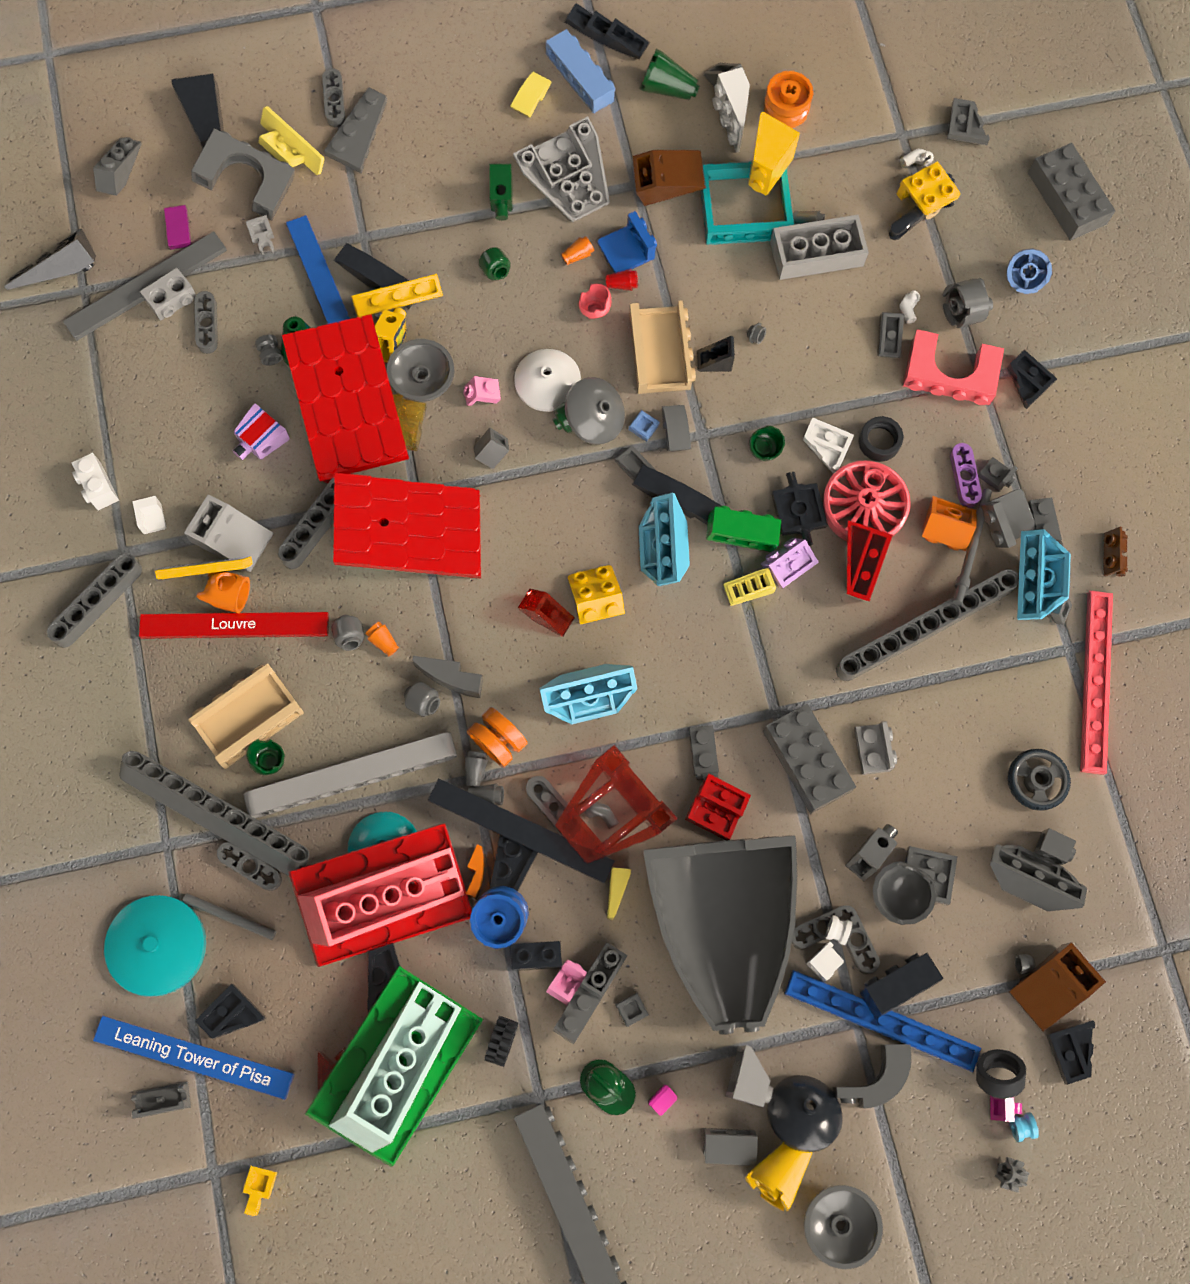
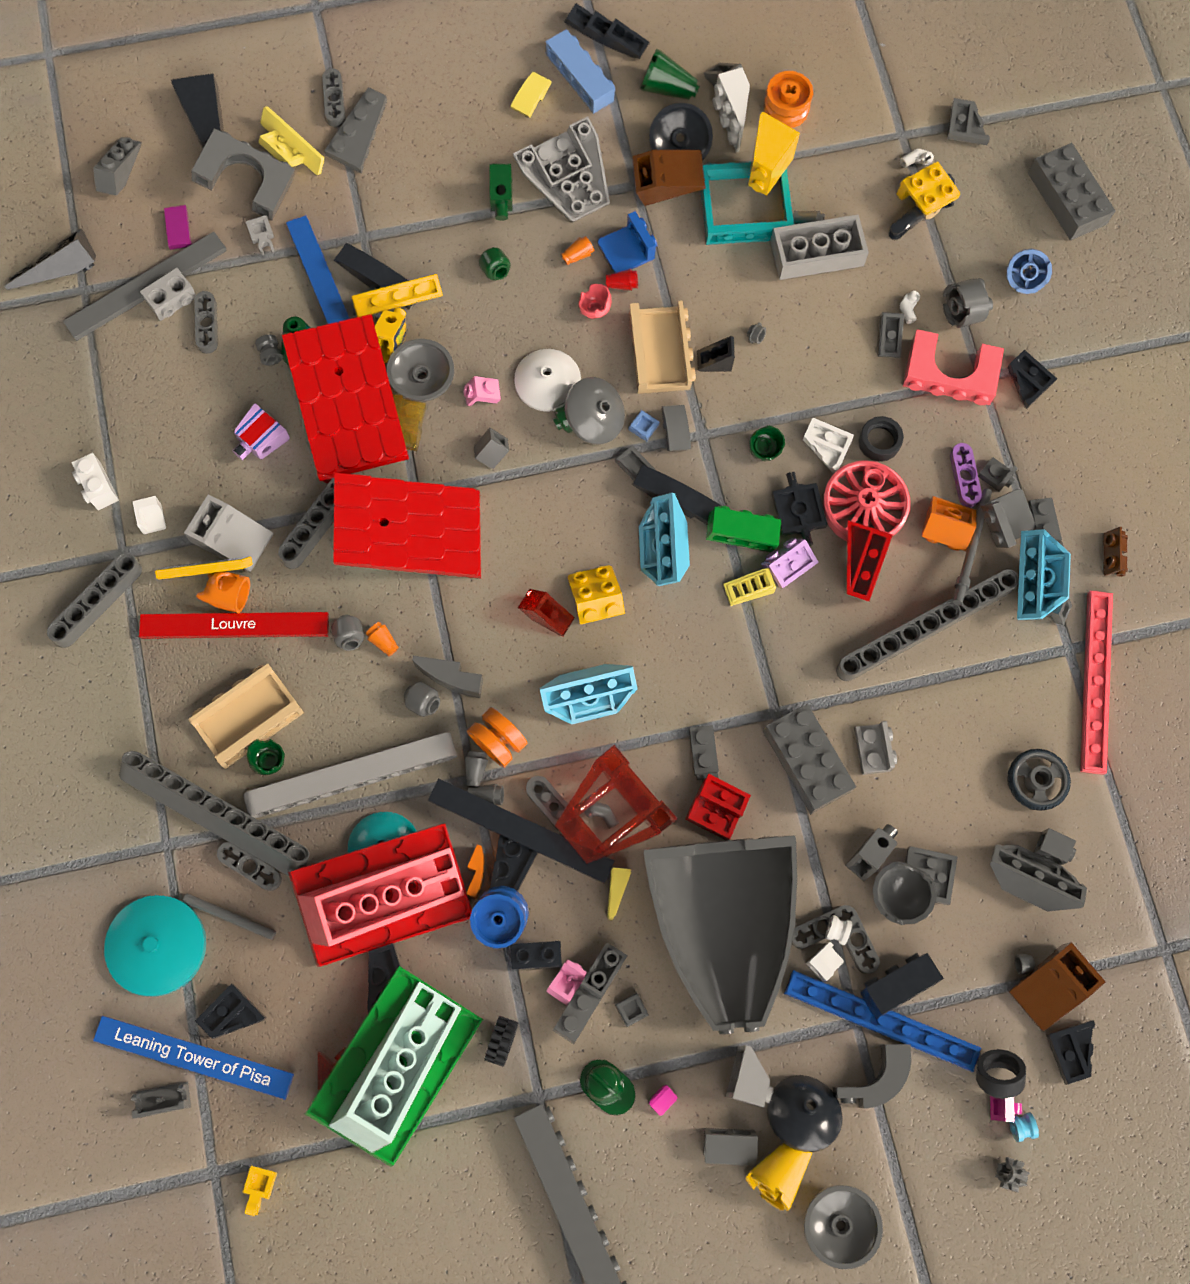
none -> black dish [649,103,713,161]

